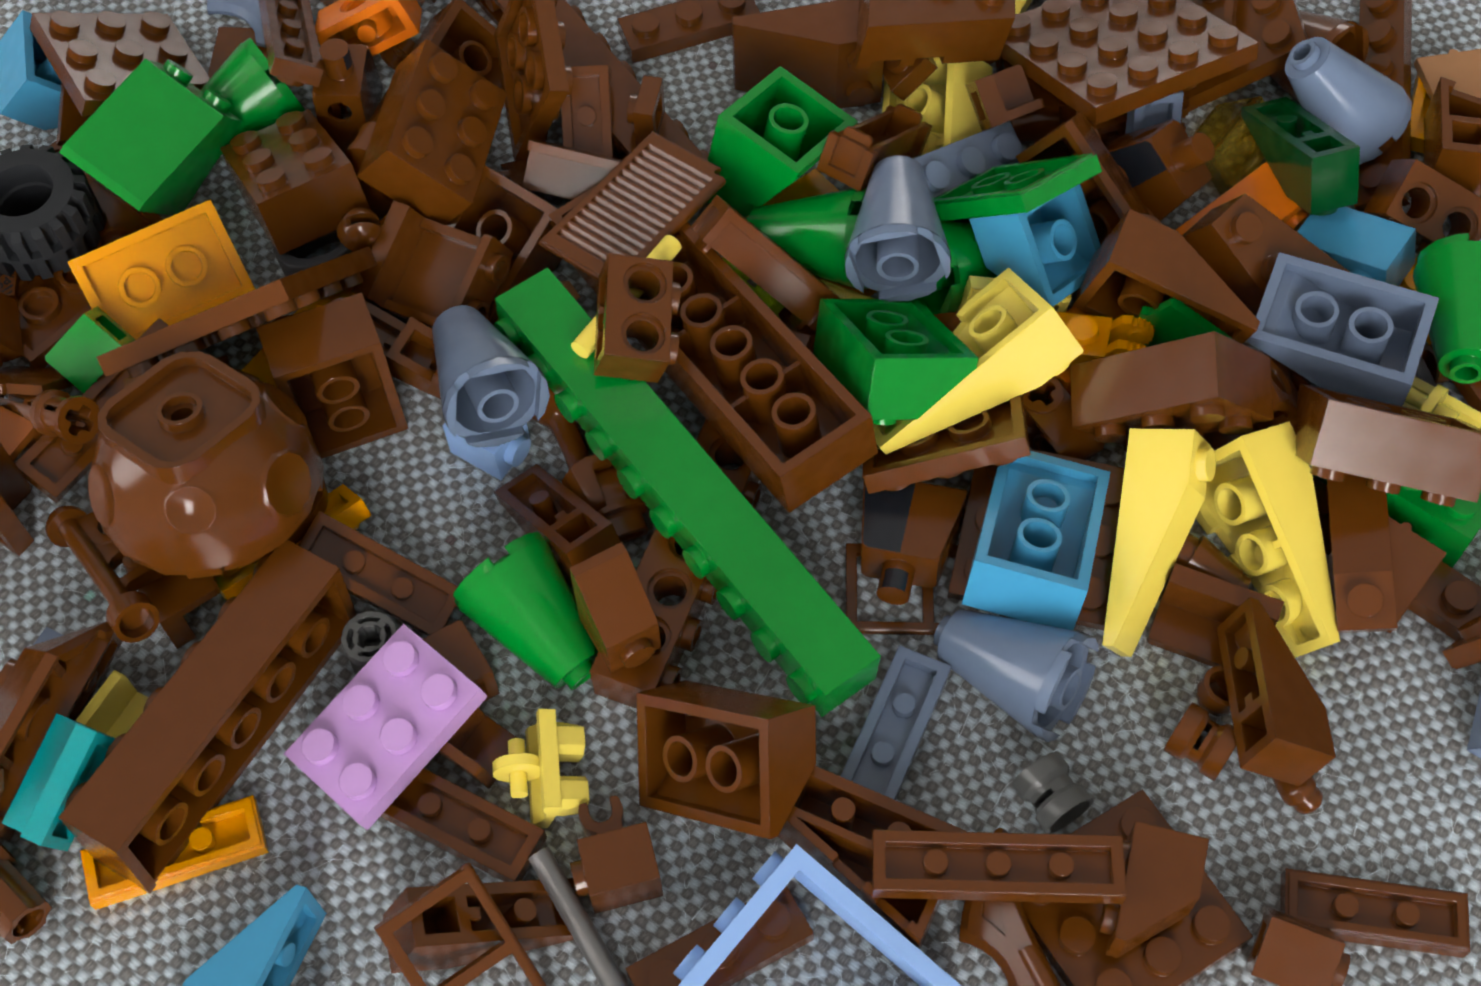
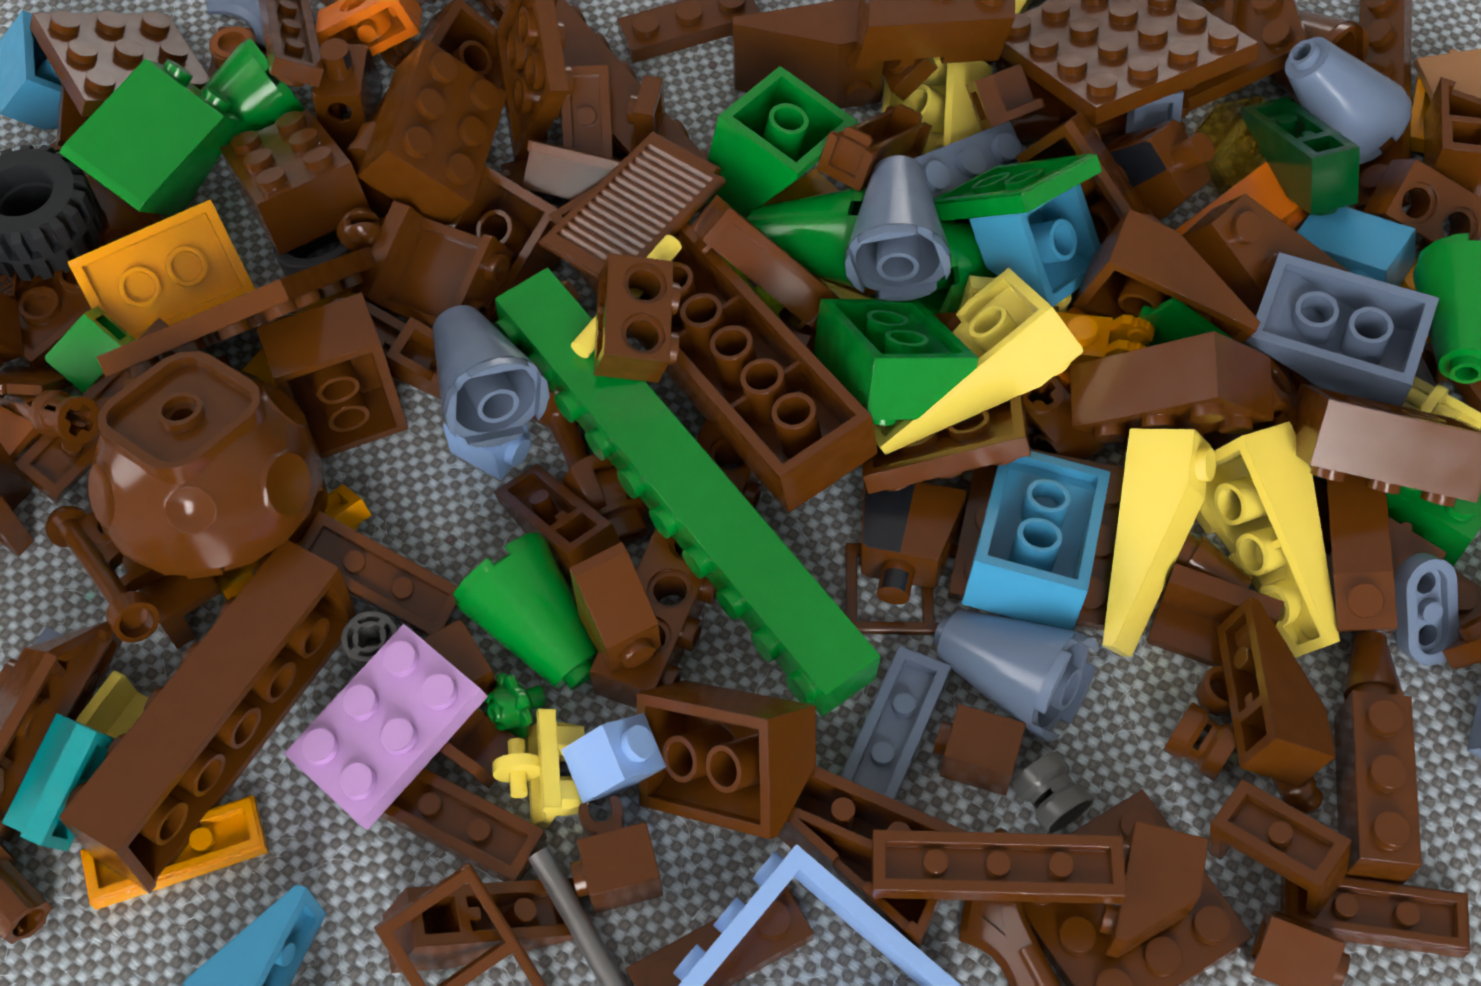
none -> dark orange tile [209,27,258,68]
none -> green plant [485,672,546,739]
none -> light blue brick [561,713,666,804]
none -> reddish brown brick [933,704,1026,796]
none -> reddish brown panel [1210,779,1352,917]
none -> reddish brown brick [1334,690,1422,884]
none -> reddish brown cone [1344,631,1404,700]
none -> sand blue plate [1394,553,1459,665]

